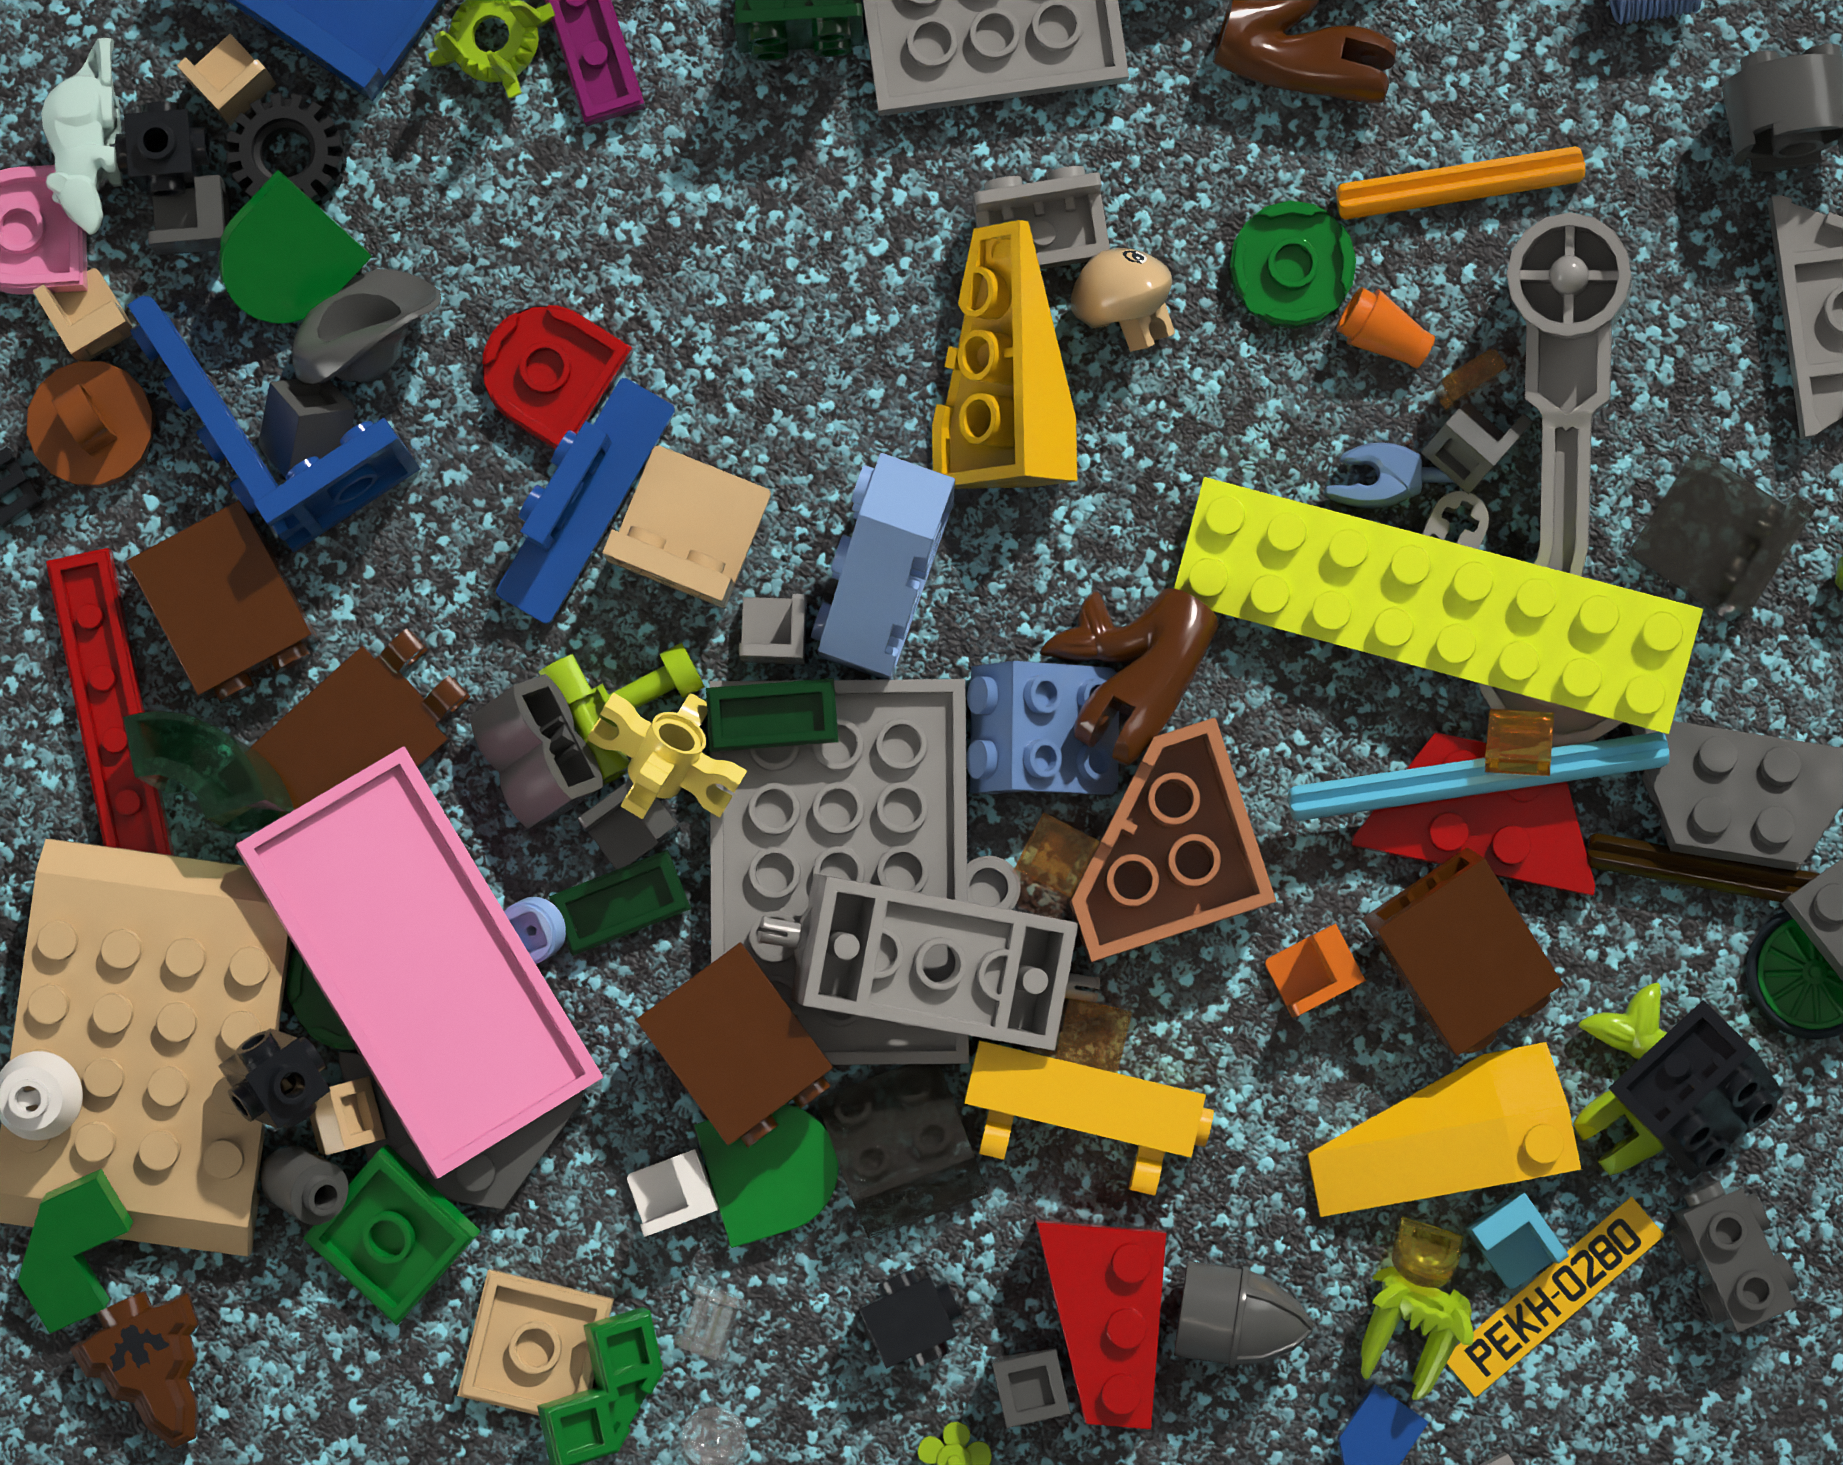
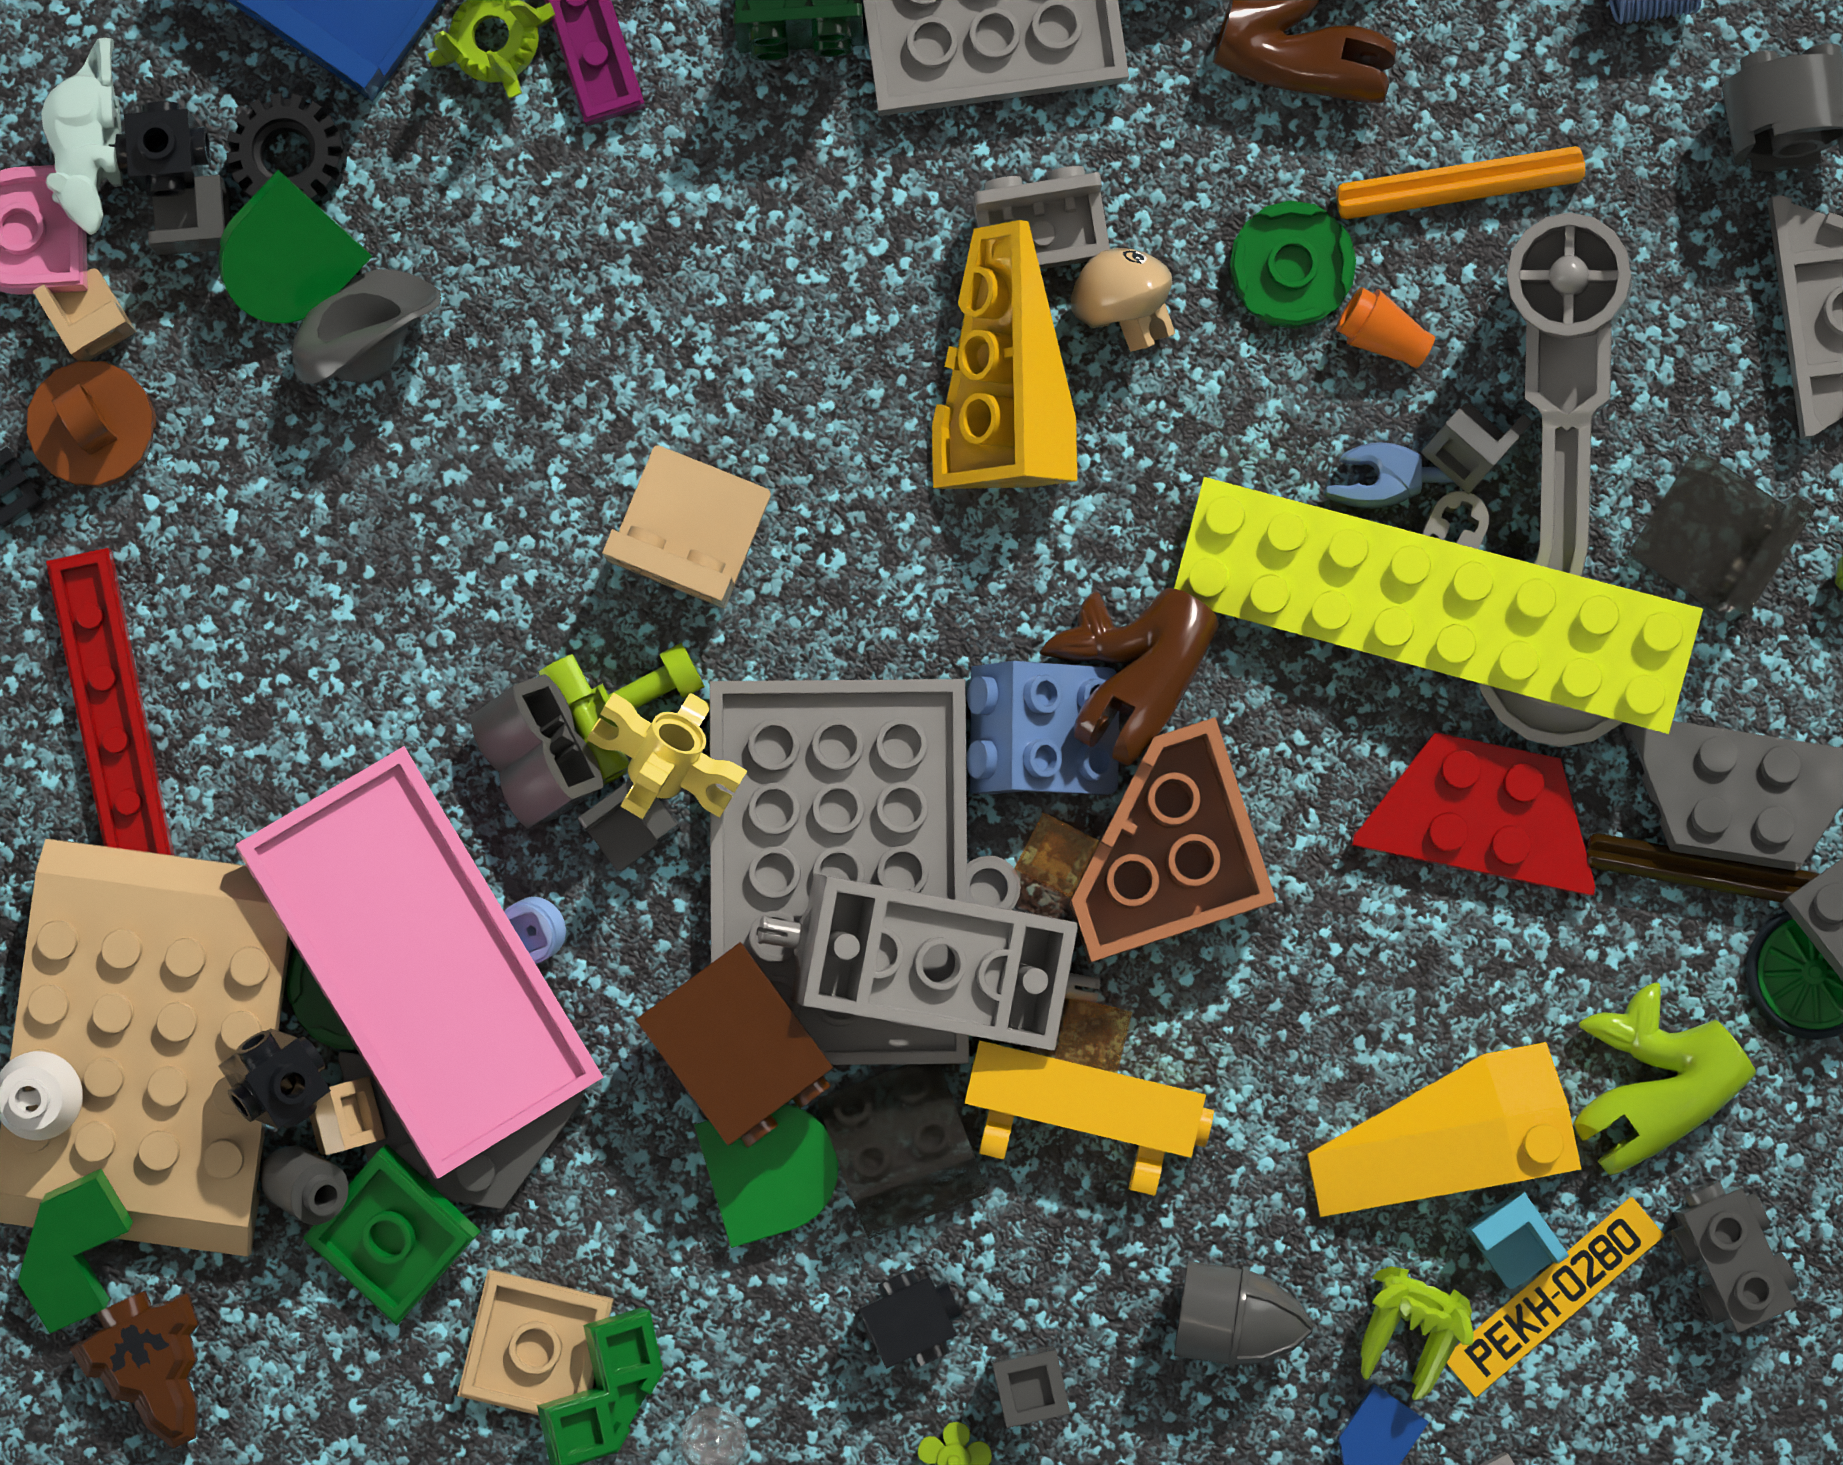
clear green brick [123,711,294,835] -> none
reddish brown brick [126,500,320,703] -> none
blue bracket [127,296,421,552] -> none
tan panel [176,34,276,126] -> none
reddish brown tile [221,628,471,826] -> none
dark grey panel [259,379,356,480] -> none
red tile [483,305,634,450] -> none
blue bracket [496,378,675,625] -> none
dark green tile [549,850,691,956] -> none
white panel [627,1148,719,1237] -> none
clear bush [673,1282,748,1363] -> none
dark green tile [706,678,839,752] -> none
light grey panel [739,594,807,665] -> none
light blue brick [811,452,955,680] -> none
red wedge [1035,1220,1166,1429] -> none
orange panel [1265,923,1366,1017] -> none
medium azure axle [1288,732,1670,821] -> none
reddish brown brick [1361,847,1564,1056] -> none
clear yellow tile [1392,1217,1464,1288] -> none
clear orange tile [1434,348,1507,411] -> none
clear orange tile [1485,709,1555,776] -> none
black bracket [1608,1000,1784,1180] -> none

